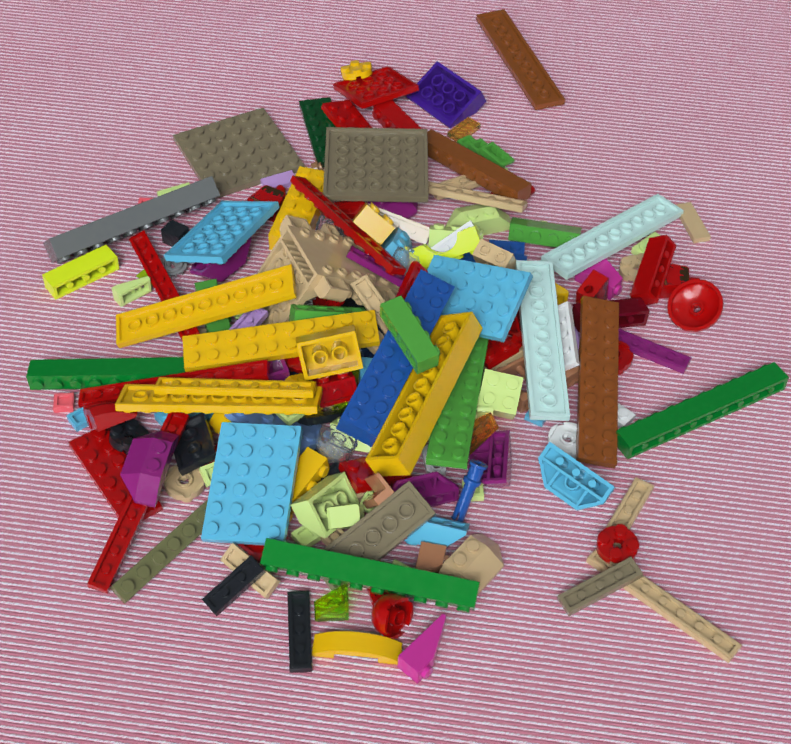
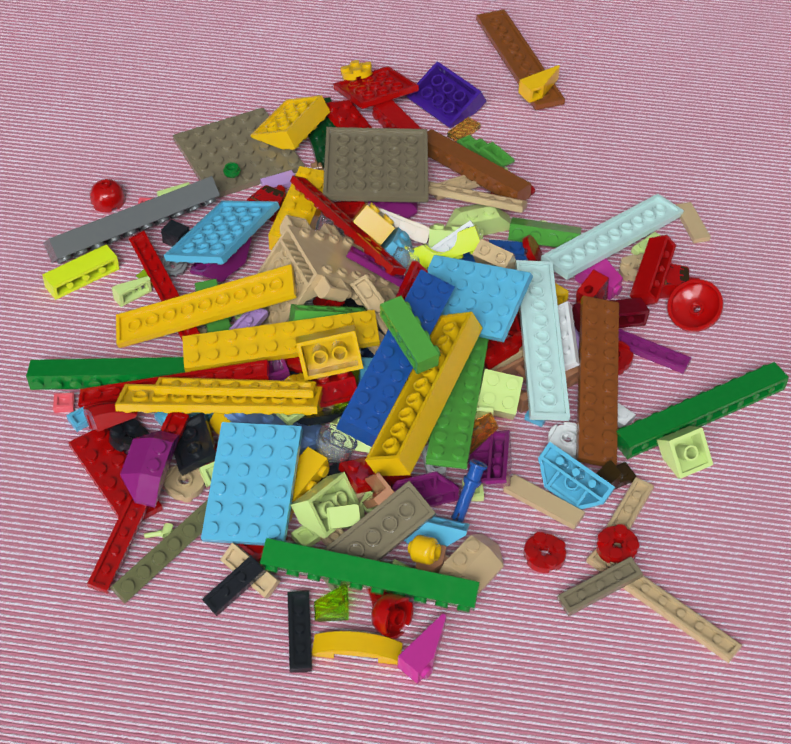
none -> red cylinder [90,179,125,212]
none -> yellowish green hand [144,523,174,539]
none -> green plate [223,162,240,178]
none -> yellow slope [250,95,330,150]
none -> yellow head [408,535,441,565]
none -> tan tile [503,474,585,530]
none -> yellow slope [518,65,560,103]
none -> red tile [522,235,543,261]
none -> red plate [523,532,566,573]
none -> dark brown slope [596,460,636,490]
none -> yellowish green slope [657,426,713,479]

